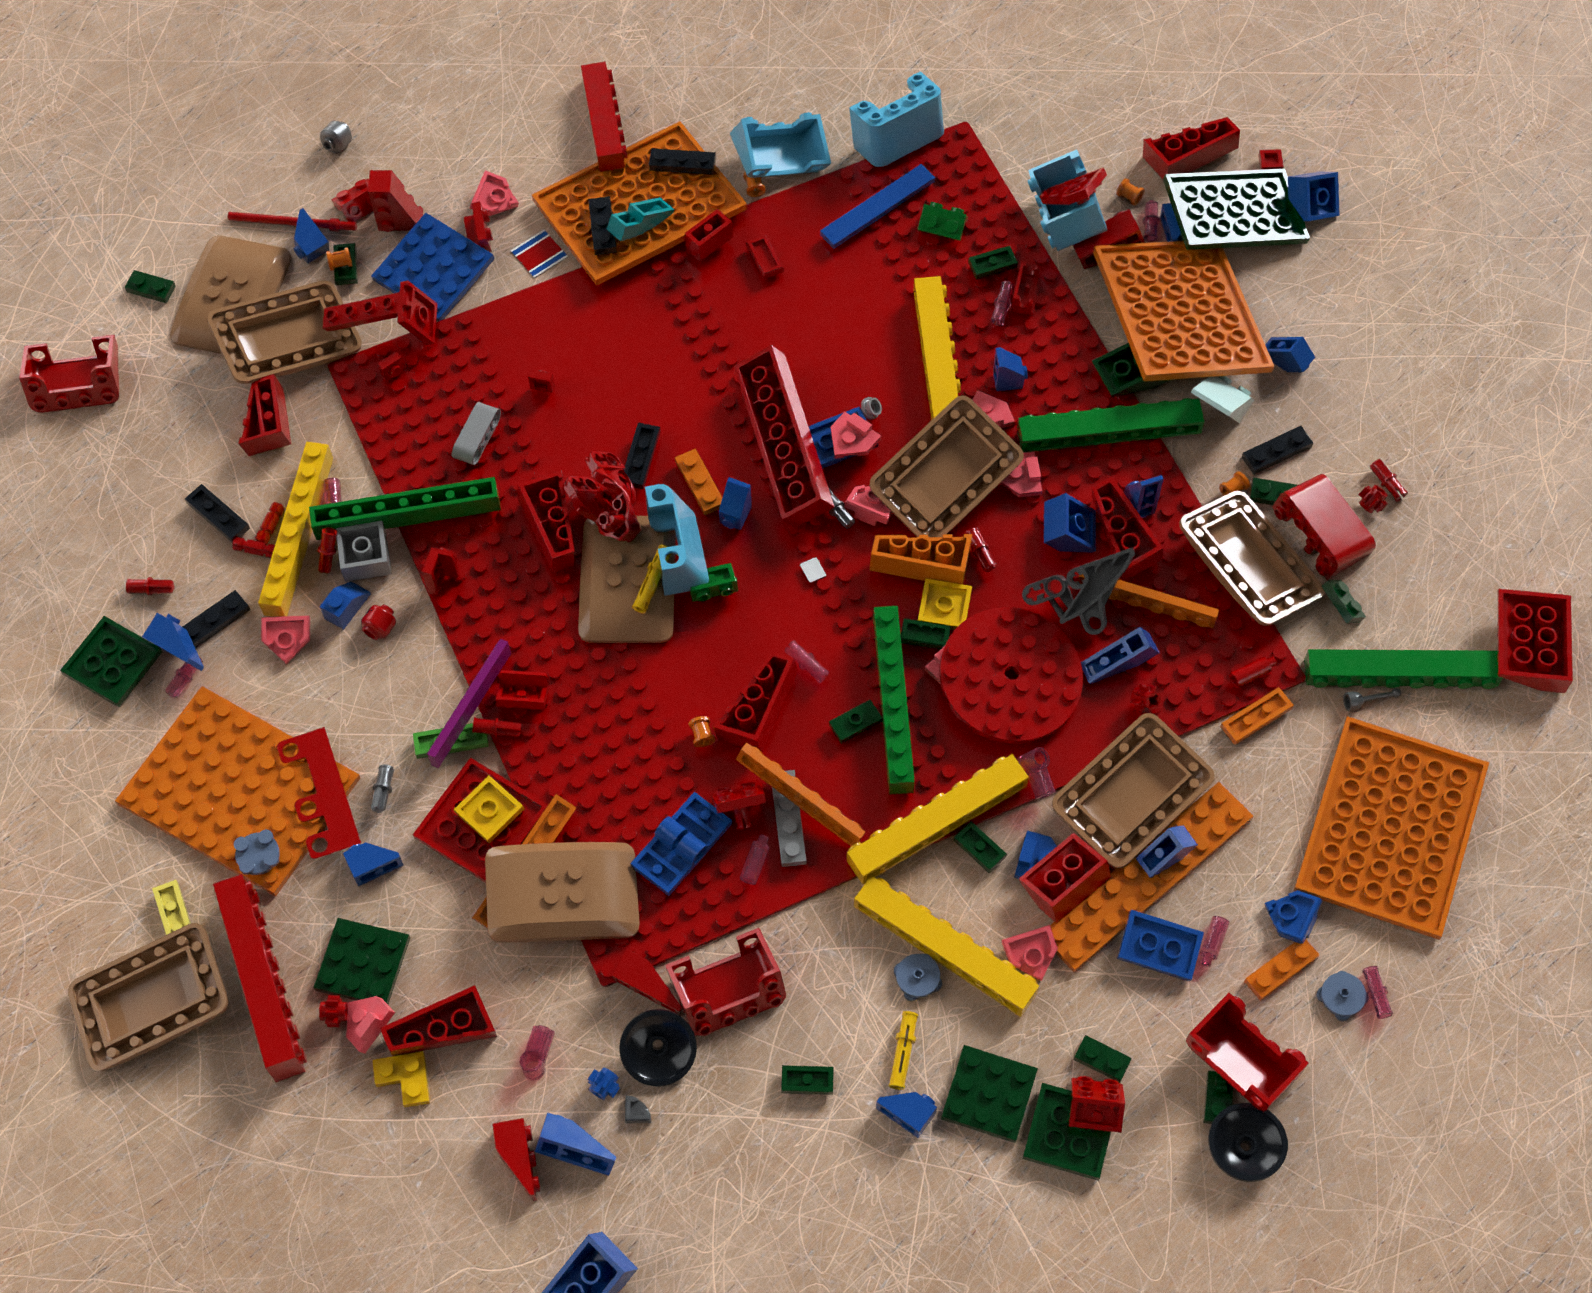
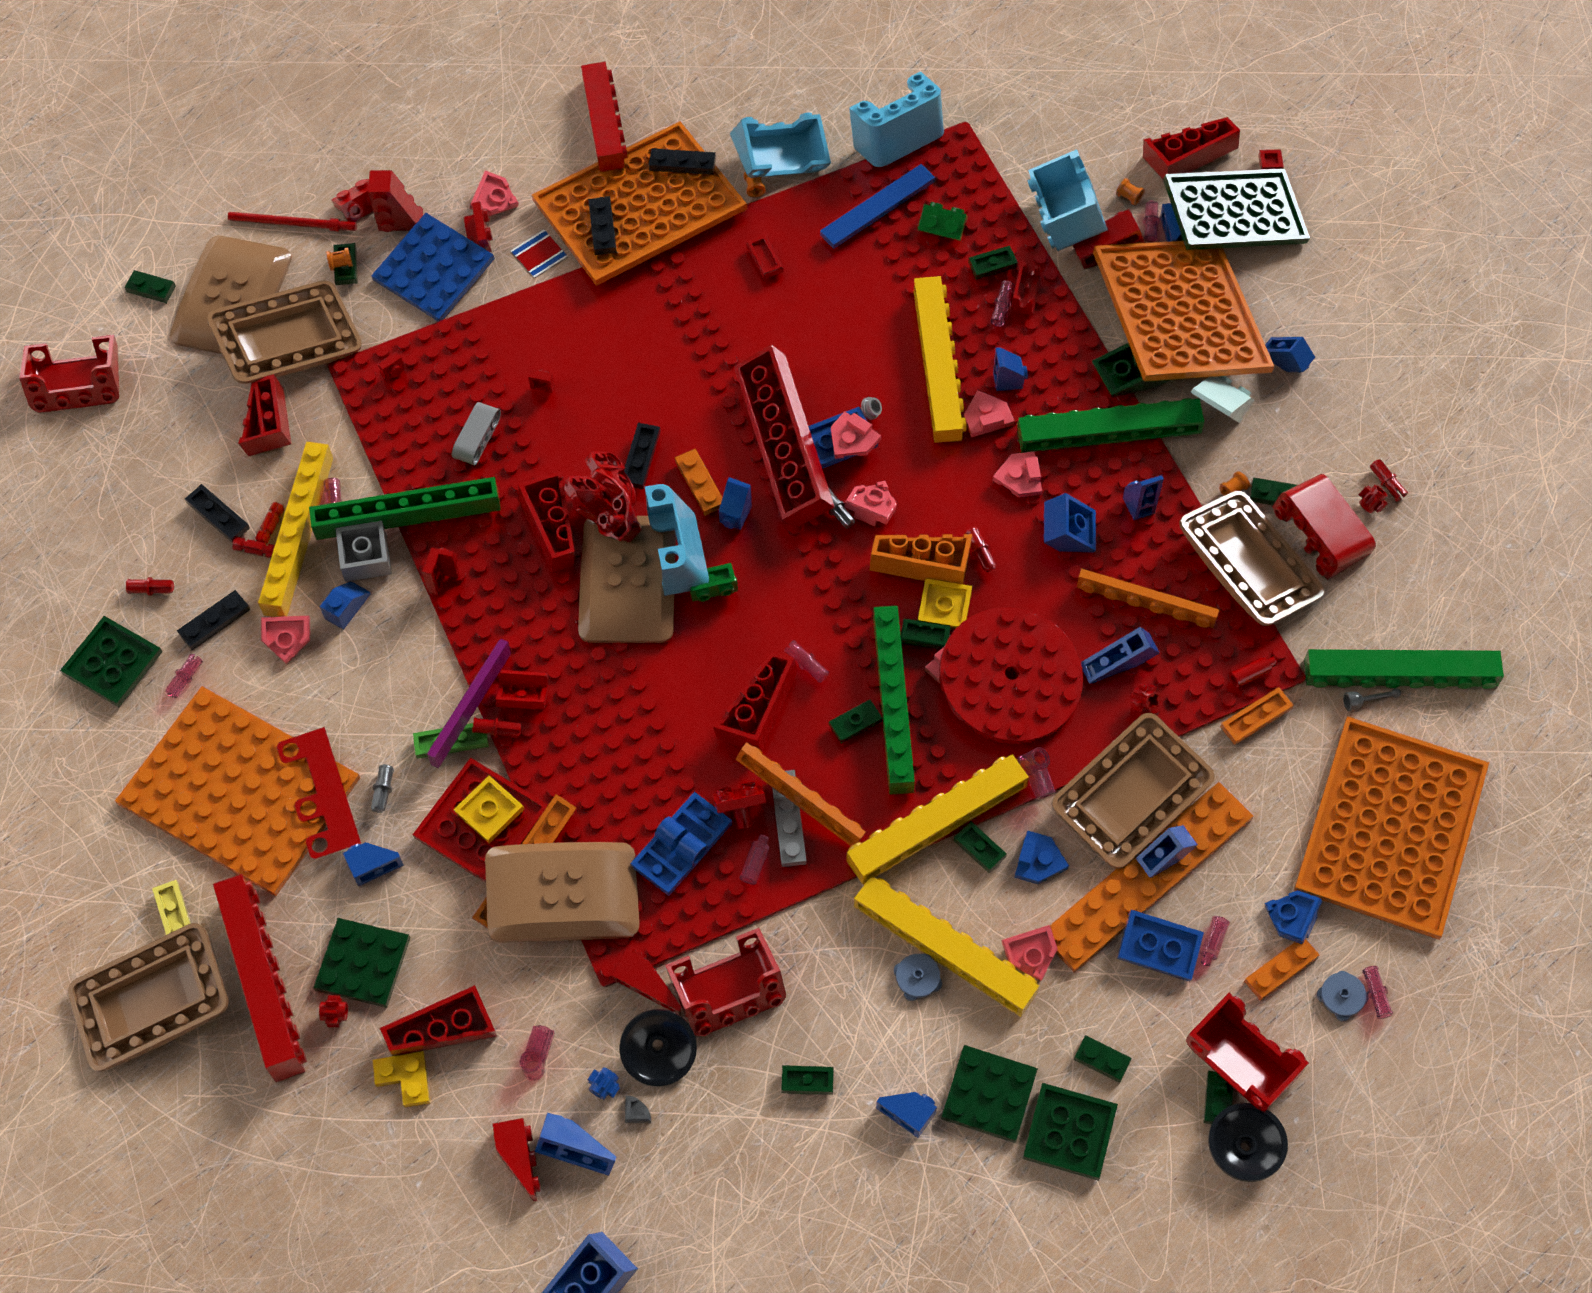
blue slope [142,613,204,671] -> none
sand blue piece [234,829,280,875] -> none
blue slope [293,208,329,264] -> none
red axle [317,527,337,574] -> none
flat silver head [320,121,352,153] -> none
red bracket [323,280,437,345] -> none
coral plate [346,996,395,1054] -> none
red head [361,604,396,640] -> none
teal slope [607,197,675,241] -> none
yellow pin [632,544,672,614] -> none
red brick [684,209,733,262] -> none
orange bush [688,716,715,748] -> none
white sticker [800,557,826,582] -> none
medium nougat wedge [869,396,1024,537] -> none
yellow pin [889,1011,918,1090] -> none
red slope [1019,833,1111,923] -> none
dark grey piece [1022,547,1135,635] -> none
red plate [1040,167,1107,205] -> none
red bracket [1069,1076,1125,1133] -> none
red wedge [1092,476,1164,581] -> none
black plate [1242,426,1313,475] -> none
blue slope [1288,171,1340,222] -> none
dark green plate [1321,580,1366,624] -> none
red slope [1498,589,1573,693] -> none

